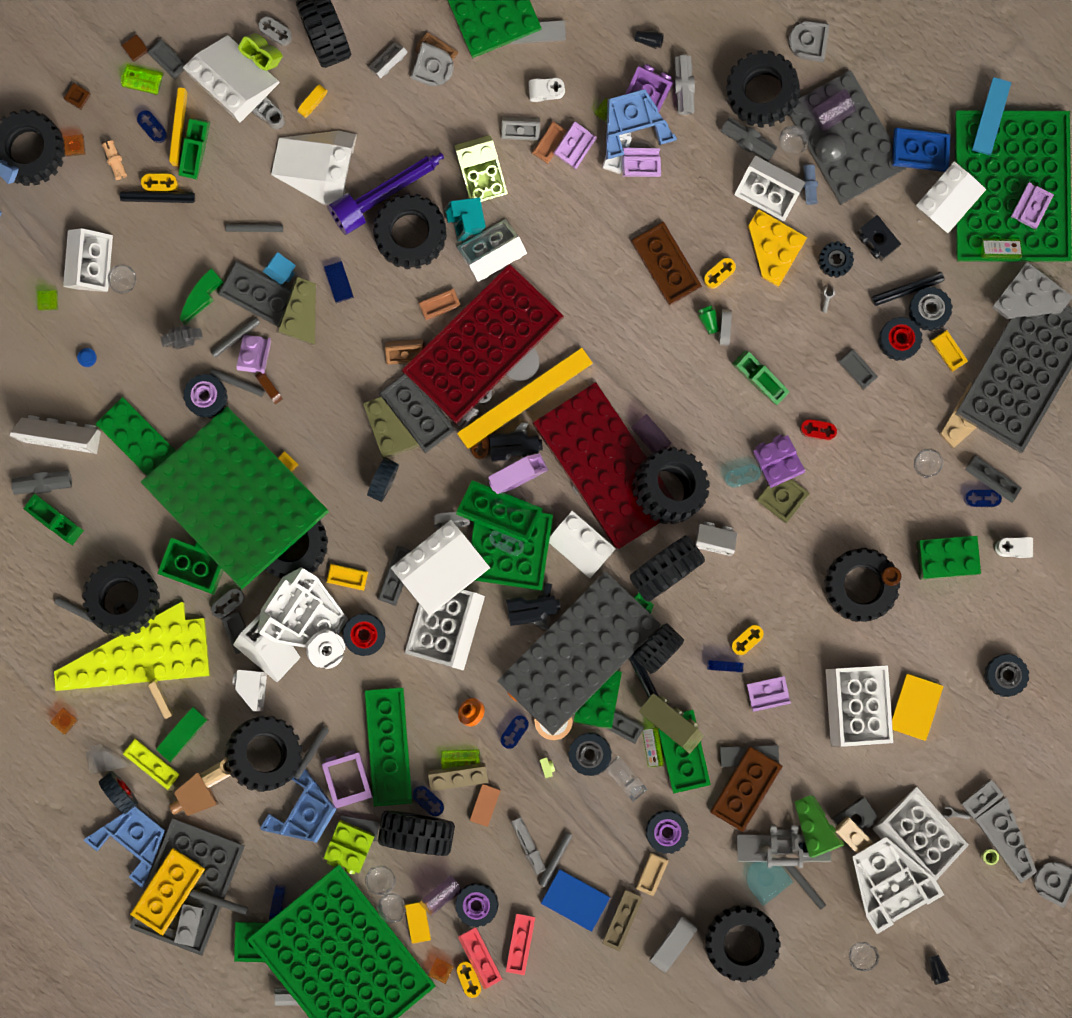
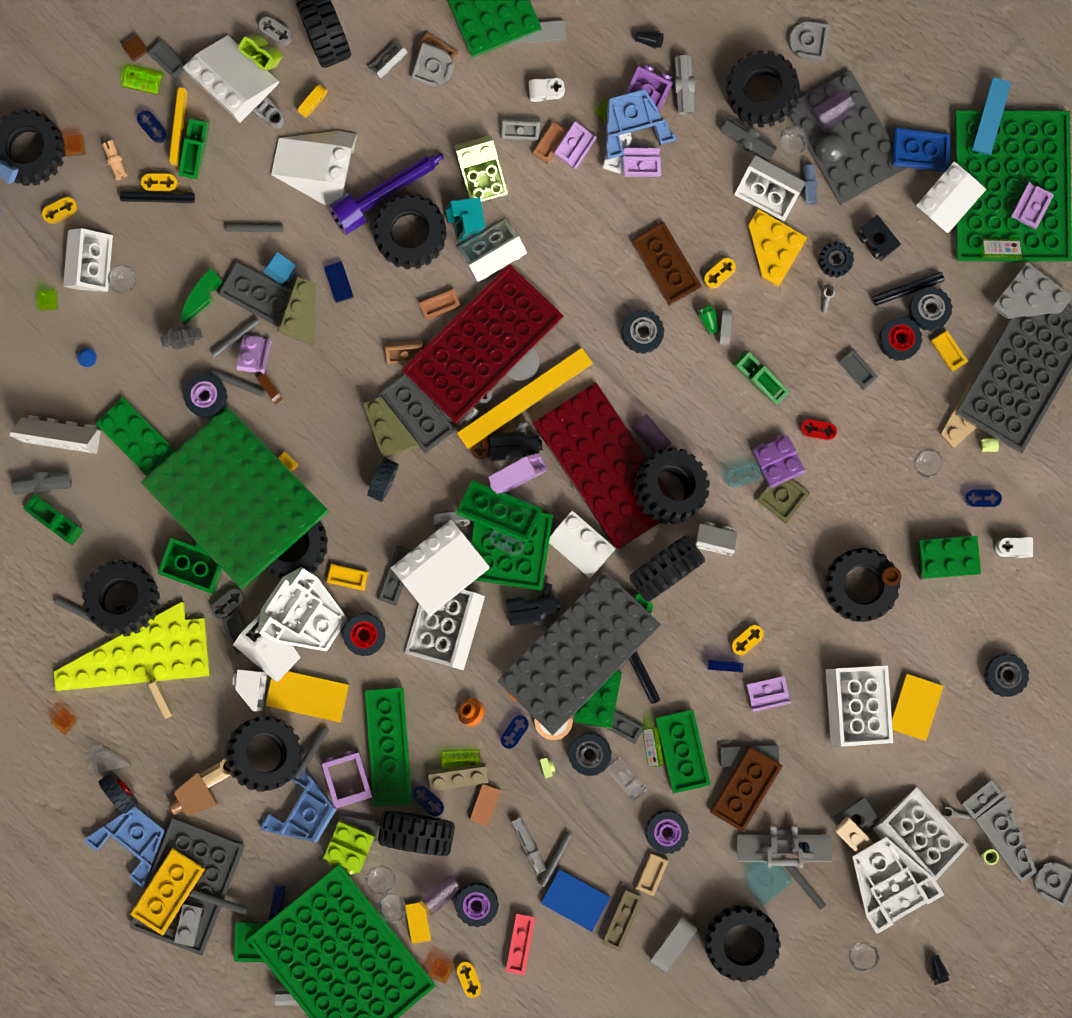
reddish brown tile [64,83,91,110] -> none
neon yellow tile [123,739,181,790] -> none
green slope [156,707,209,763] -> none
white plate [306,629,345,669] -> none
coral plate [458,927,503,989] -> none
black tyre [634,623,684,674] -> none
olive wedge [639,693,704,754] -> none
bright green wing [795,795,845,858] -> none
dark grey tile [965,455,1022,503] -> none
none -> yellow beam [42,197,78,224]
none -> yellow tile [265,671,349,723]
none -> black wheel [621,310,665,354]
none -> yellowish green hose [981,437,999,452]

